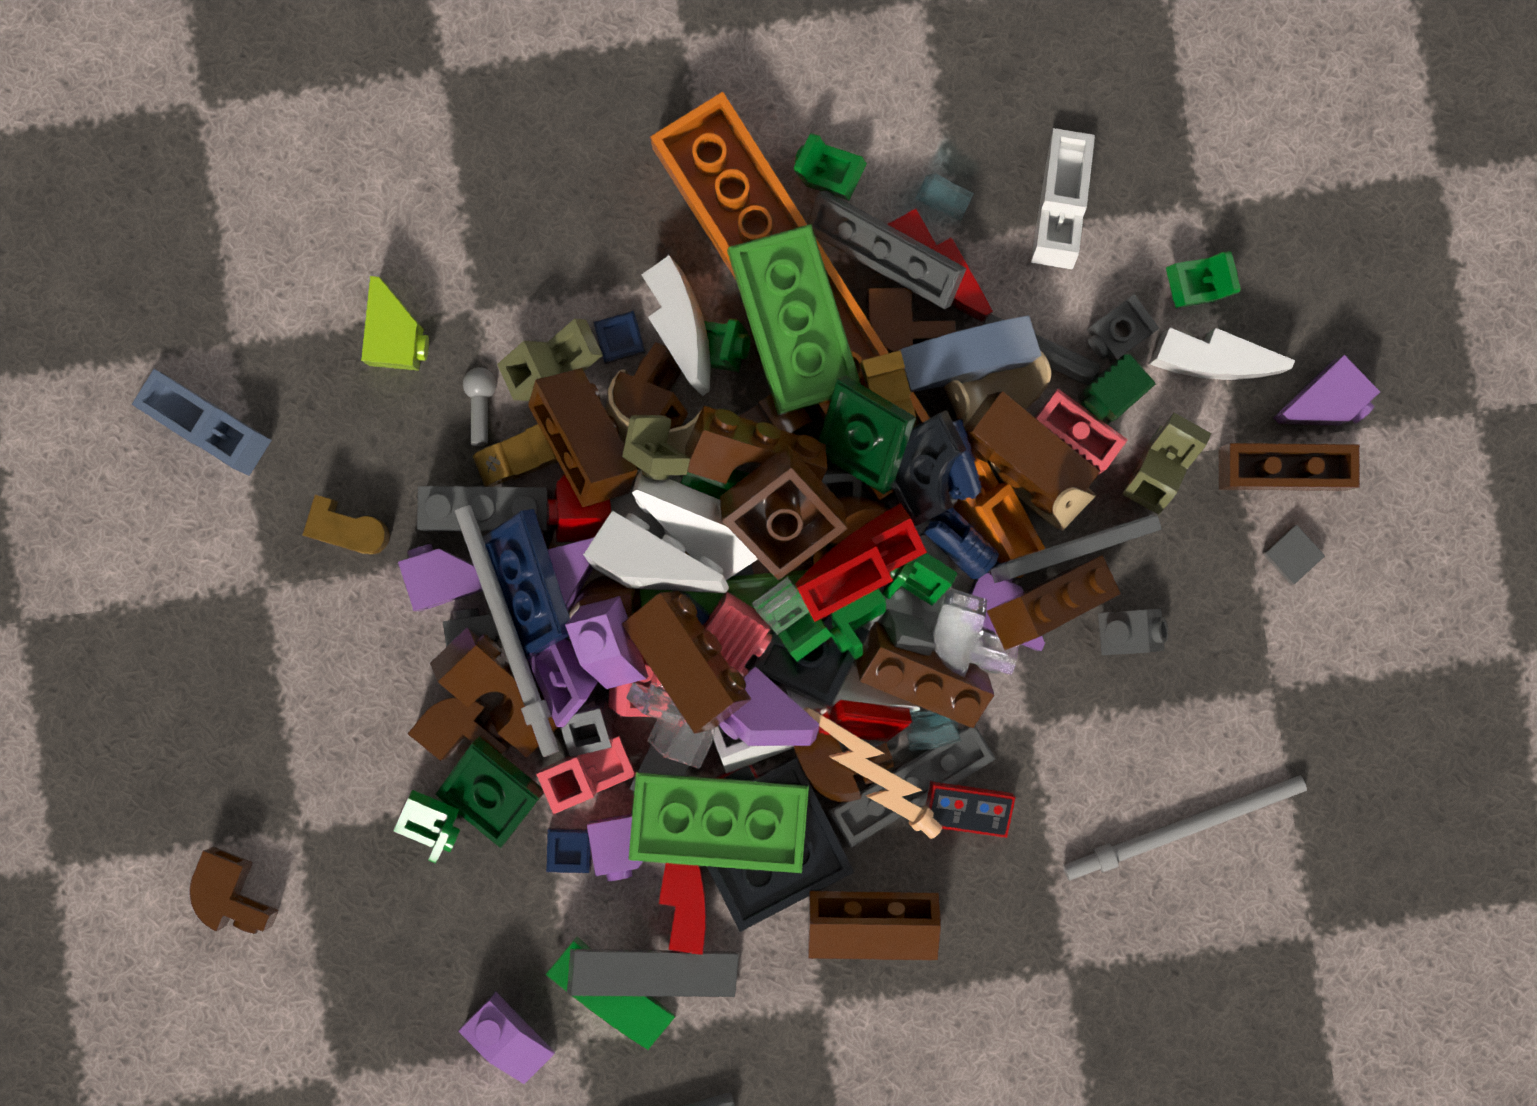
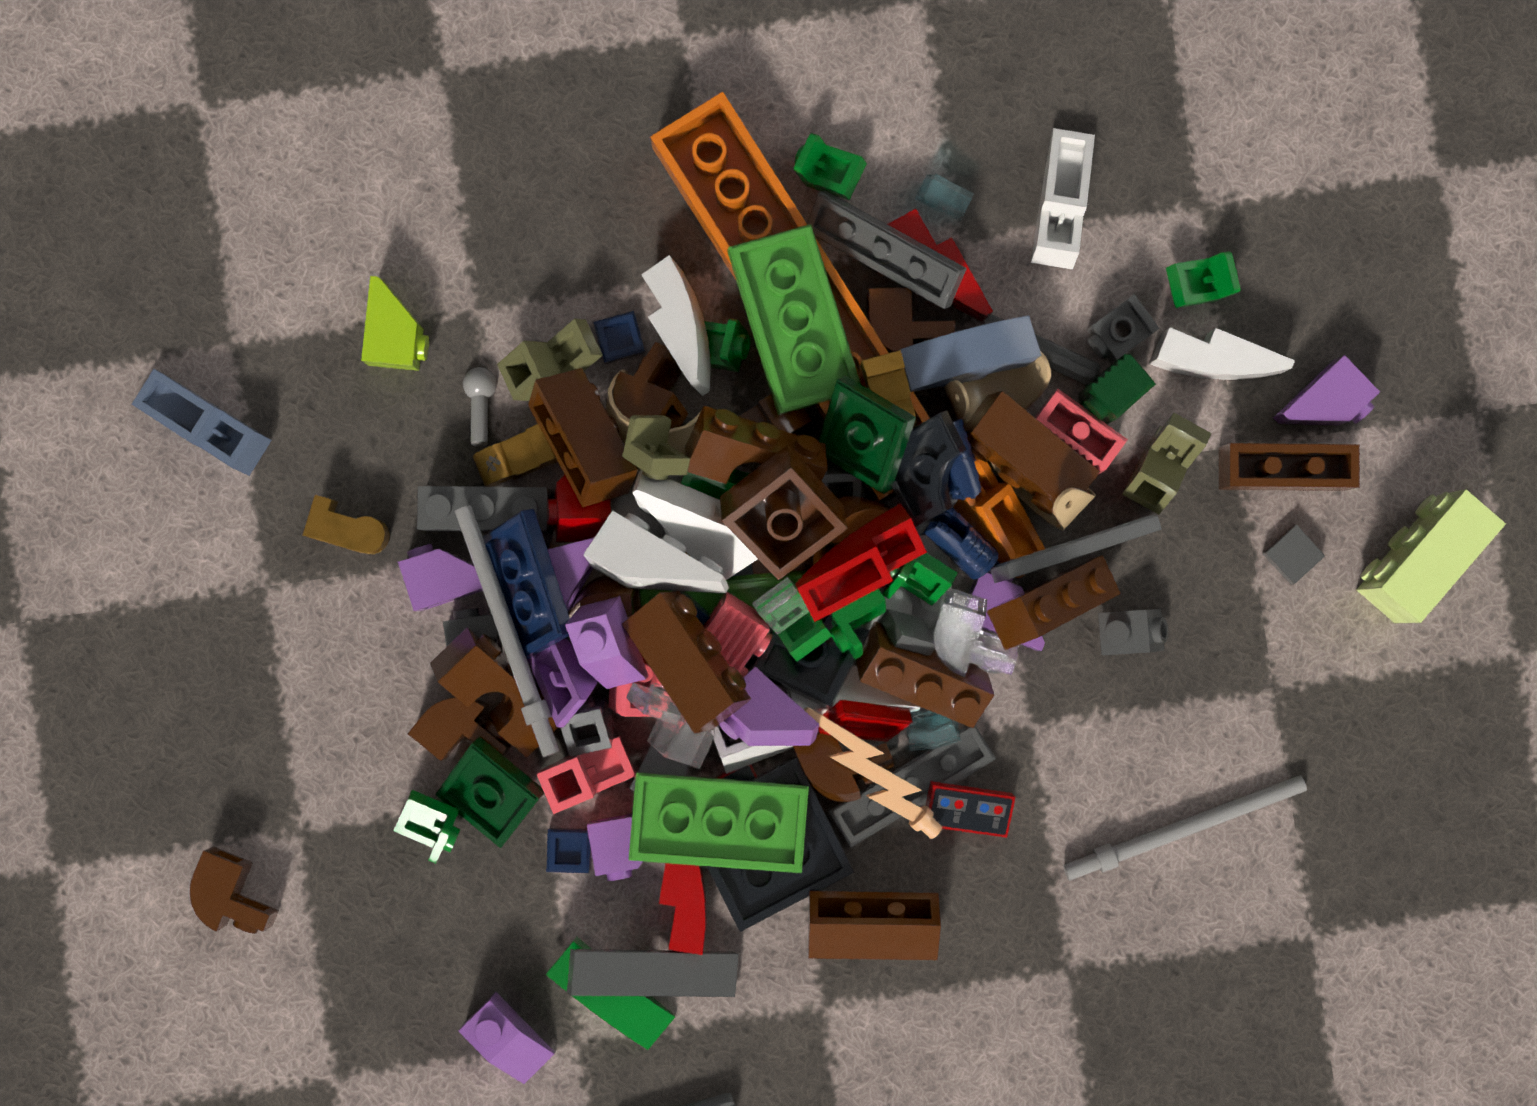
none -> yellowish green brick [1356,489,1506,623]

